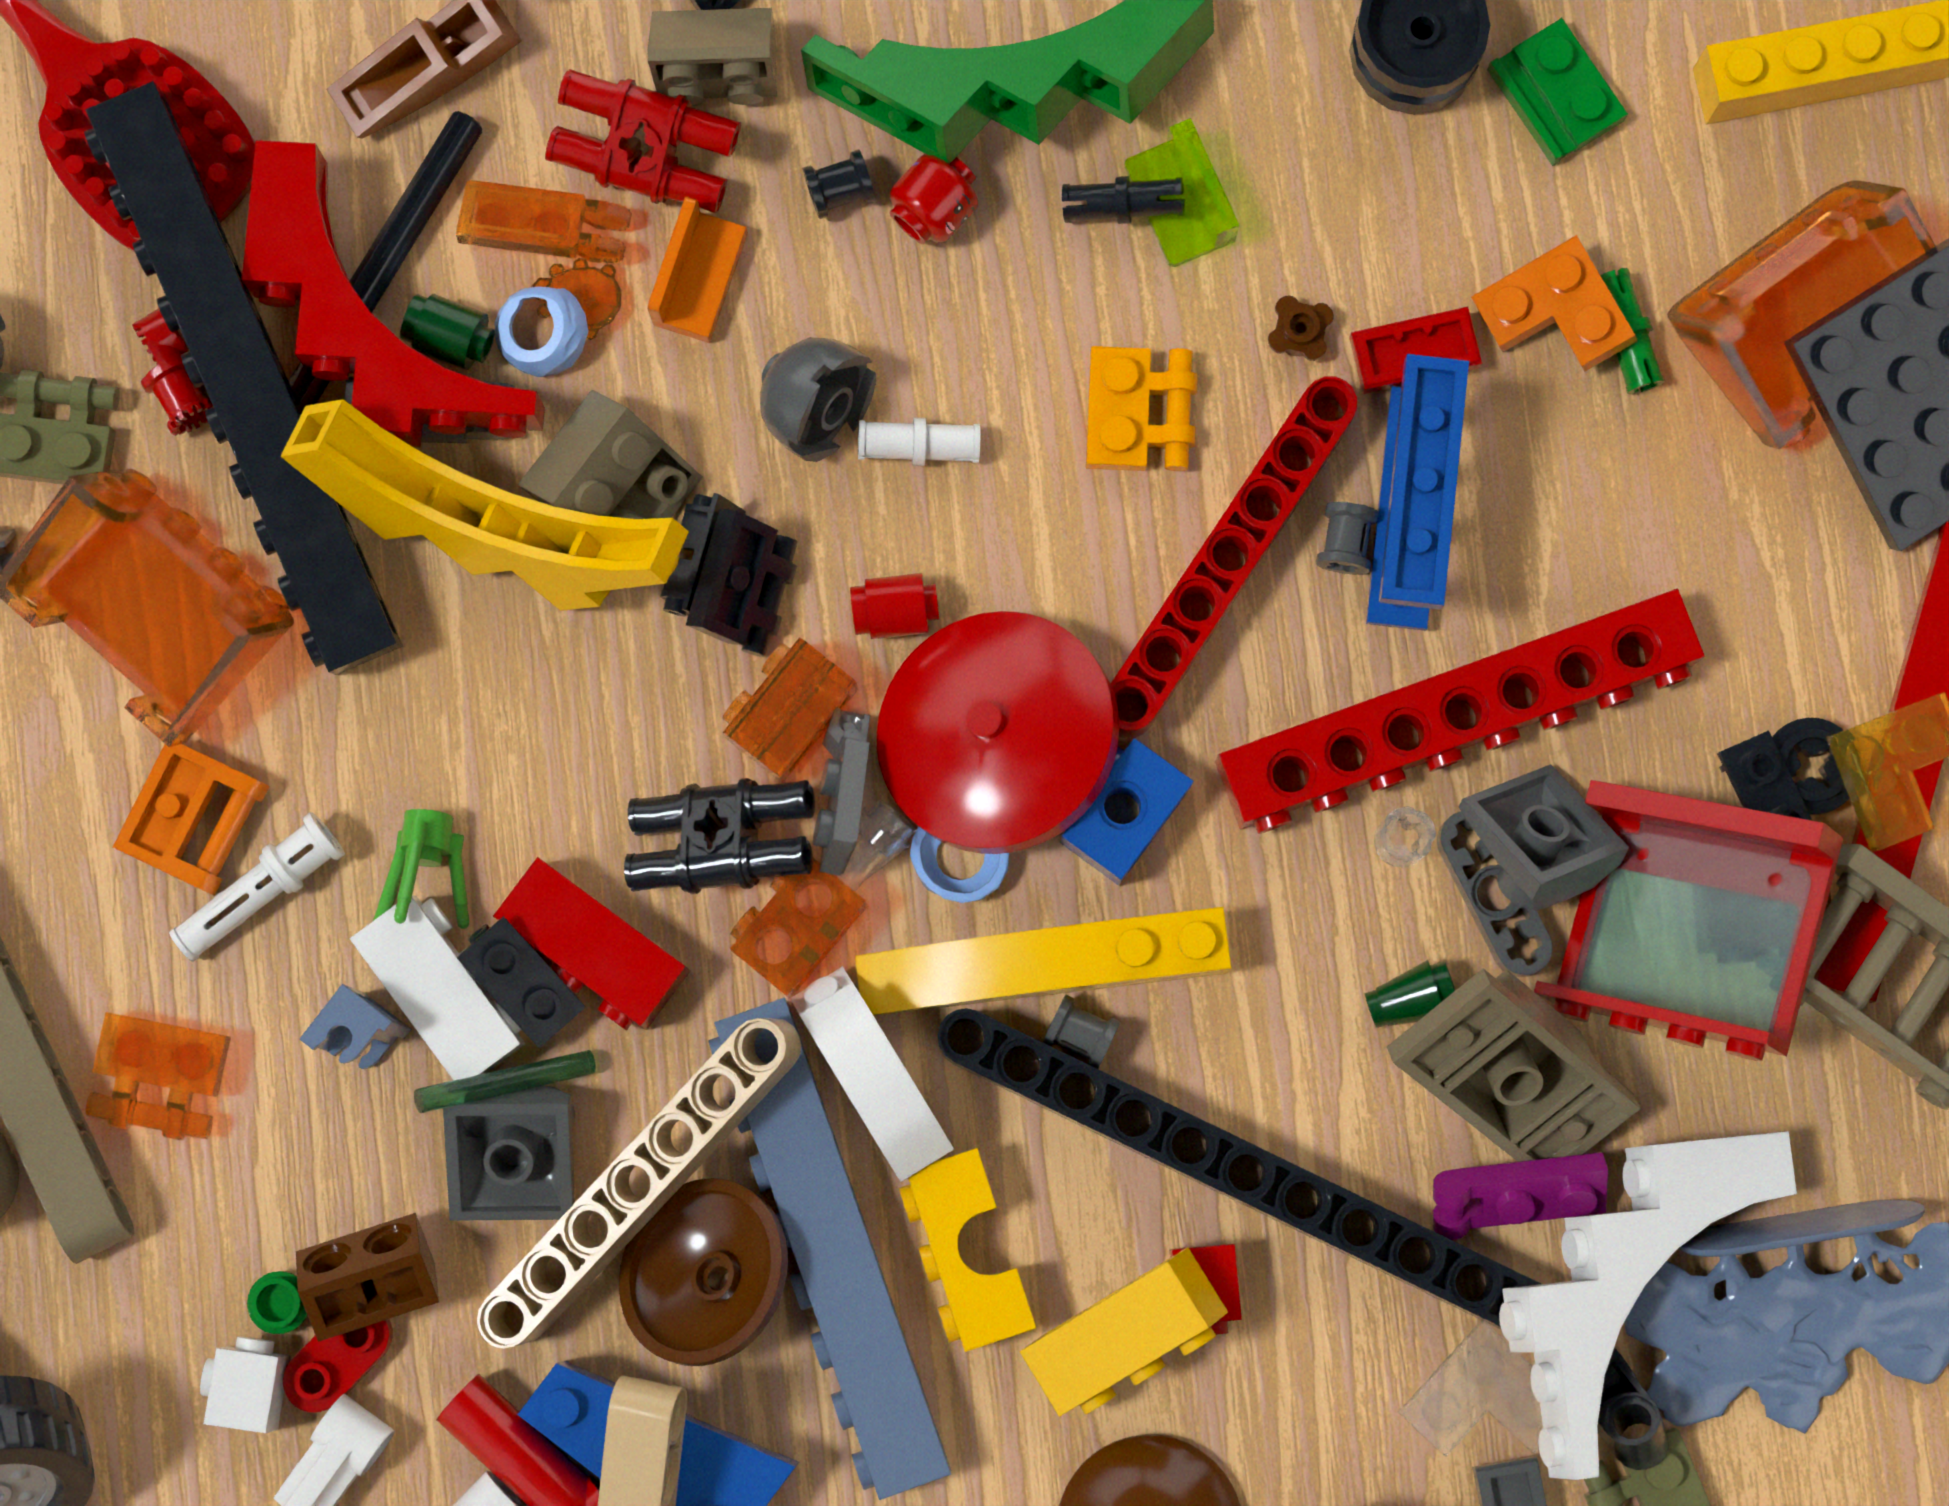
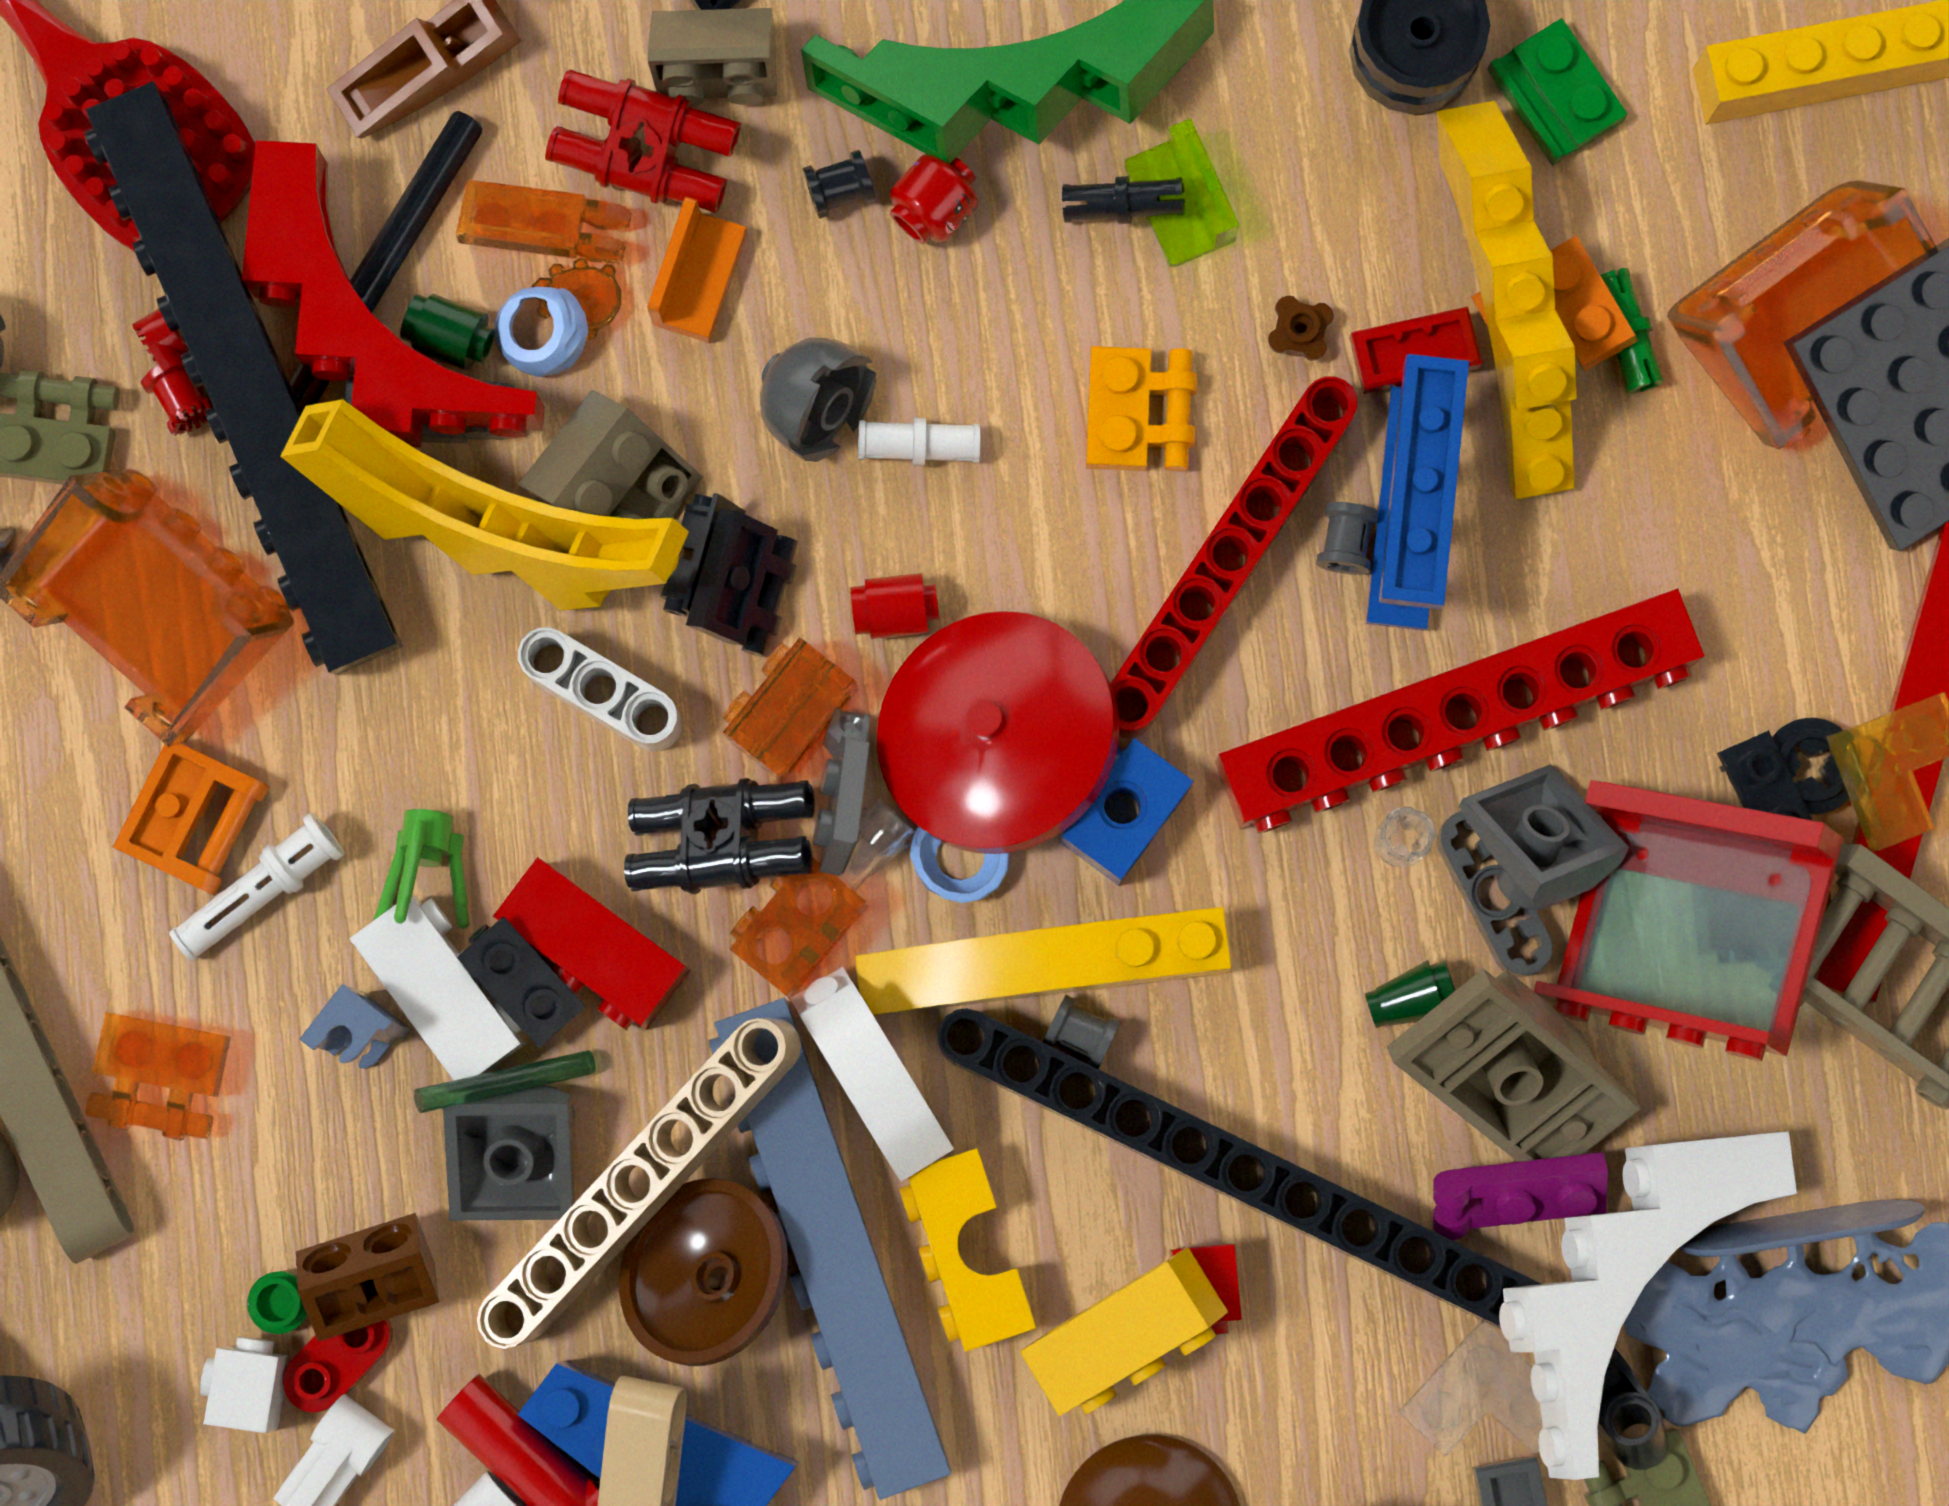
none -> white beam [518,627,682,752]
none -> yellow arch [1436,100,1577,500]

